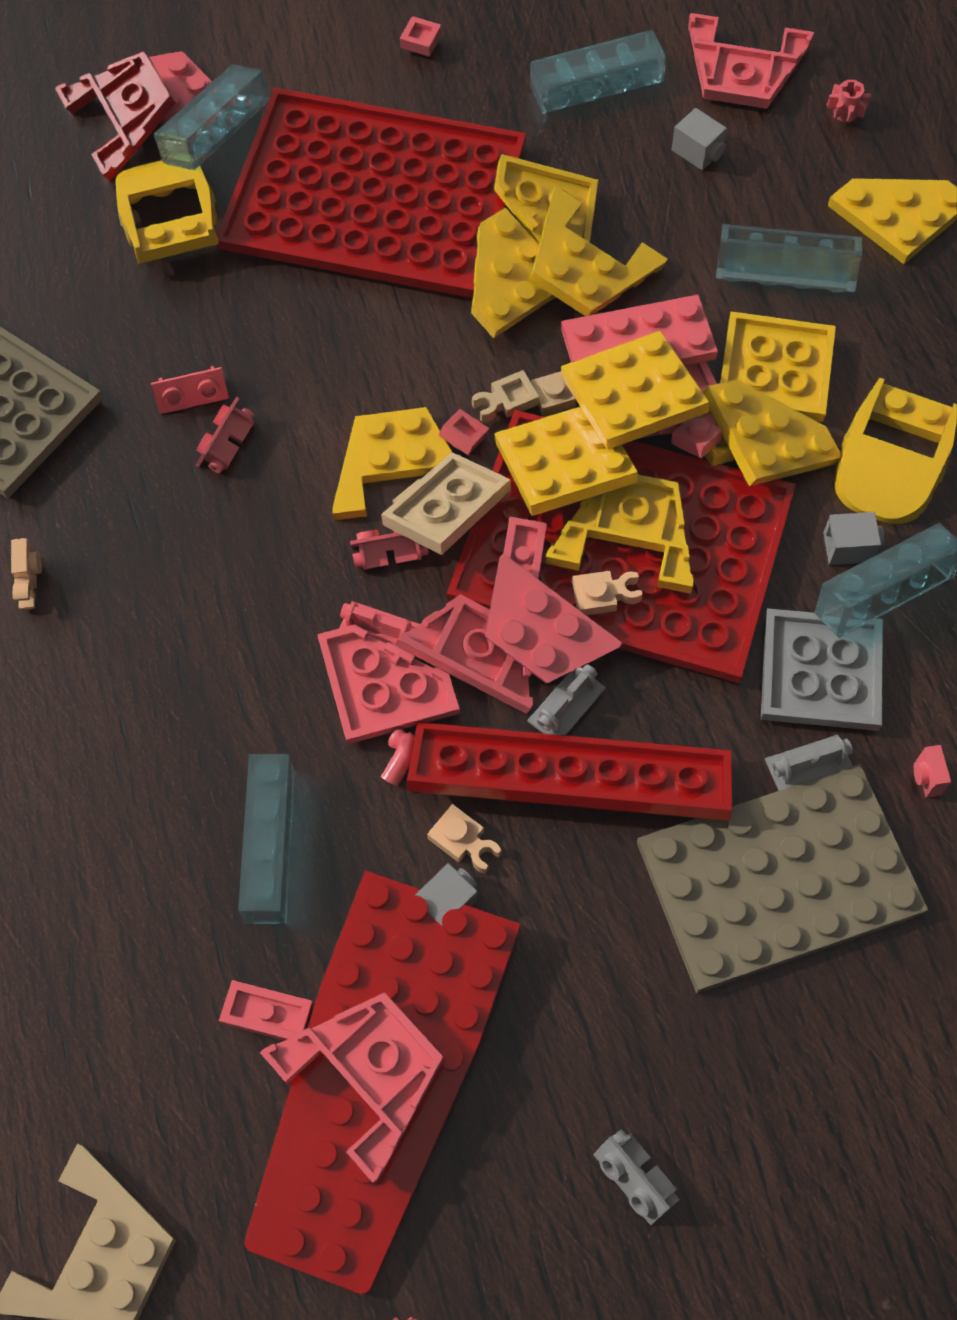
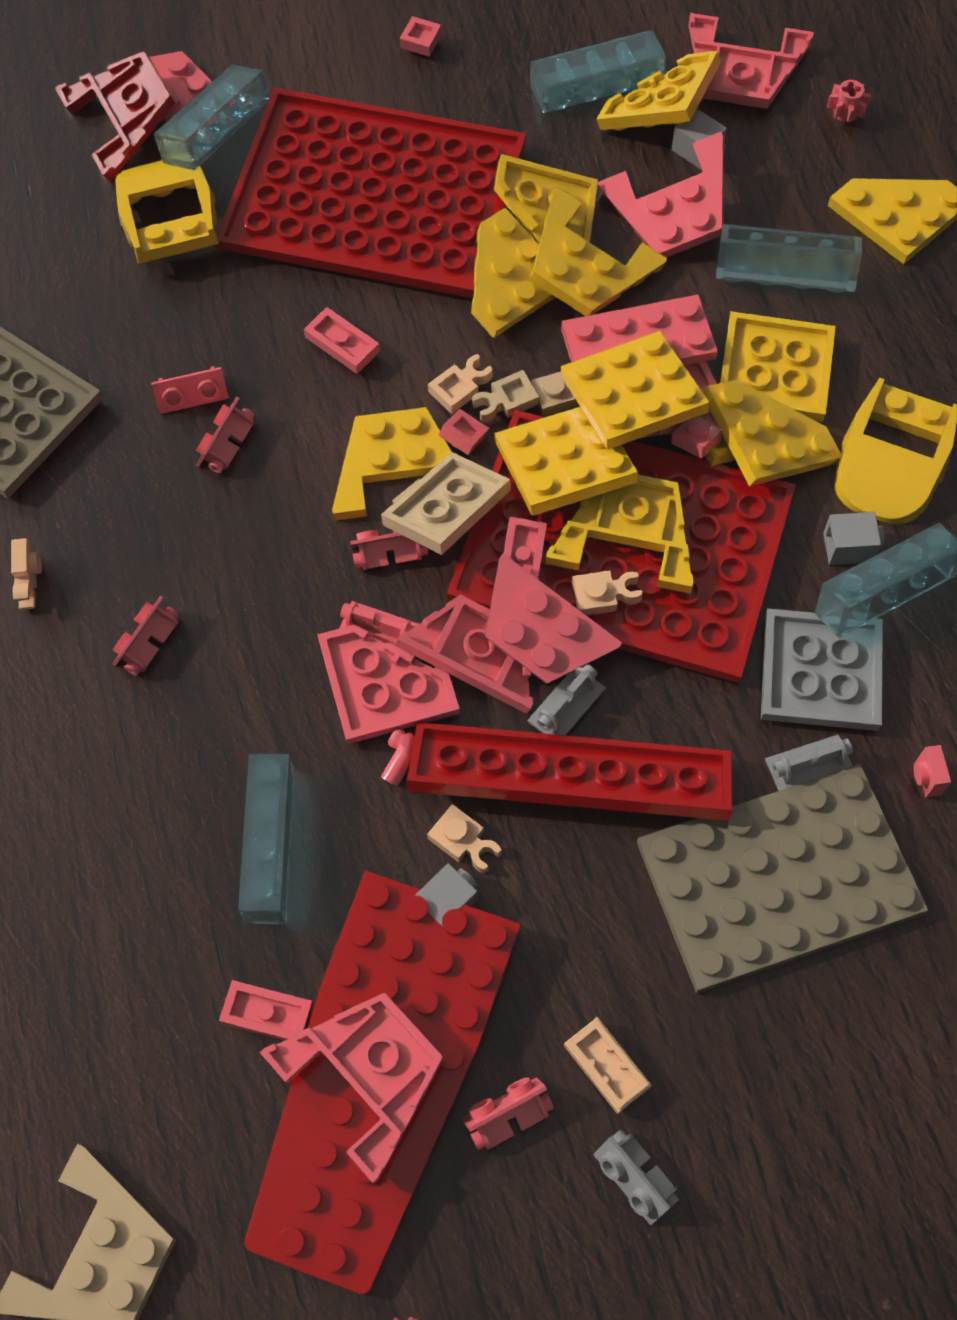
none -> coral hinge [113,596,179,676]
none -> coral plate [304,307,380,374]
none -> light nougat plate [428,354,493,414]
none -> coral hinge [461,1077,554,1150]
none -> light nougat plate [564,1017,652,1114]
none -> yellow plate [597,51,721,131]
none -> coral wing [598,131,725,258]

